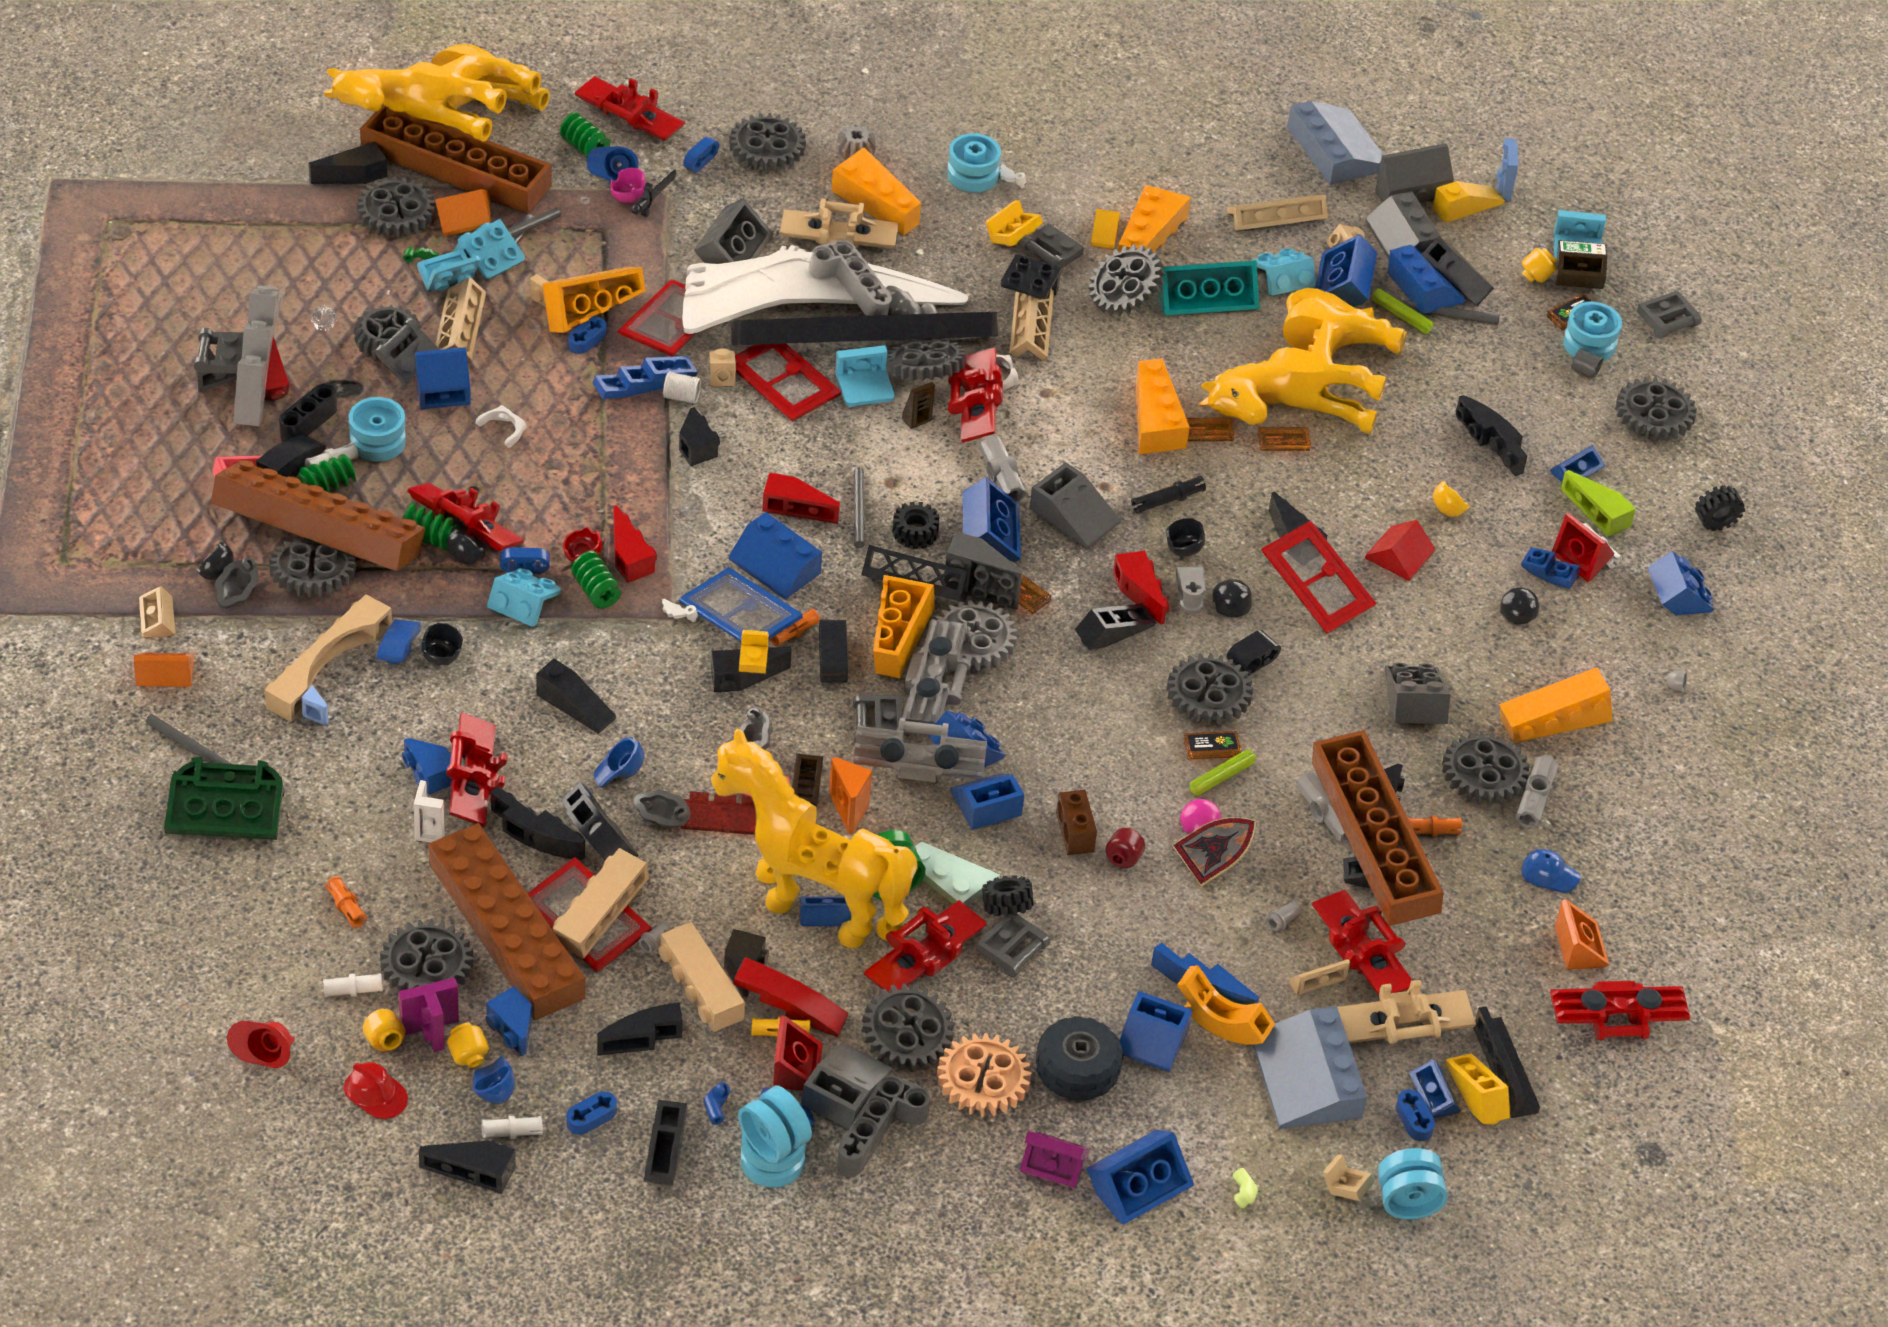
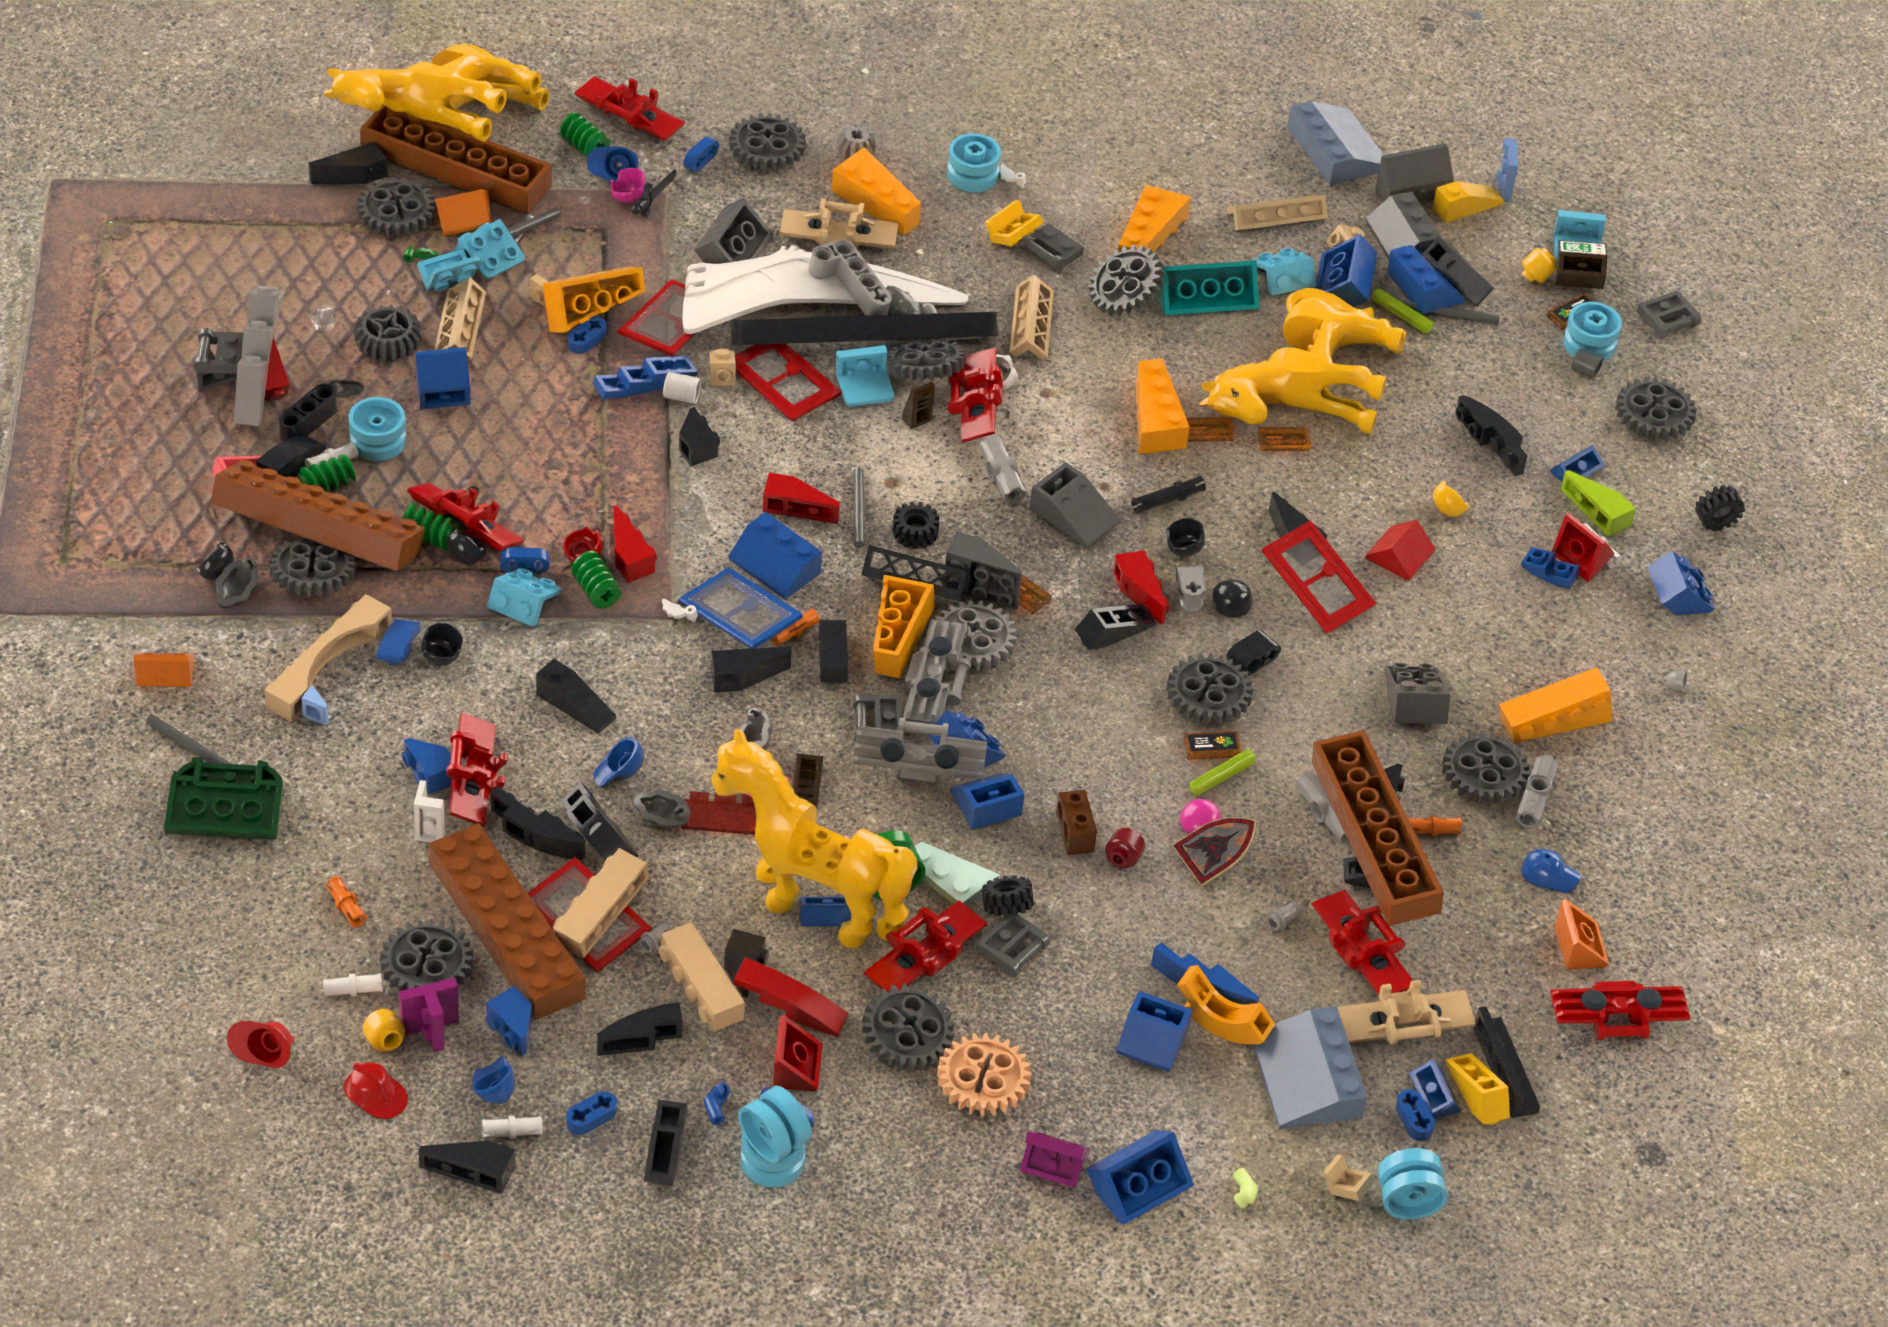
tan slope [139,586,175,638] -> none
dark grey plate [374,318,440,385] -> none
yellow head [447,1023,489,1068] -> none
white cap [476,405,527,448] -> none
yellow bracket [739,630,769,674] -> none
yellow pin [751,1016,810,1036] -> none
dark grey slope [800,1042,893,1130] -> none
orange slope [829,757,872,834] -> none
dark grey beam [837,1075,930,1177] -> none
blue slope [962,477,1021,561] -> none
black bracket [1000,254,1062,299] -> none
black wheel [1036,1016,1123,1101] -> none
yellow slope [1091,209,1120,249] -> none
tan slope [1288,959,1350,995] -> none
black hair [1500,587,1539,625] -> none

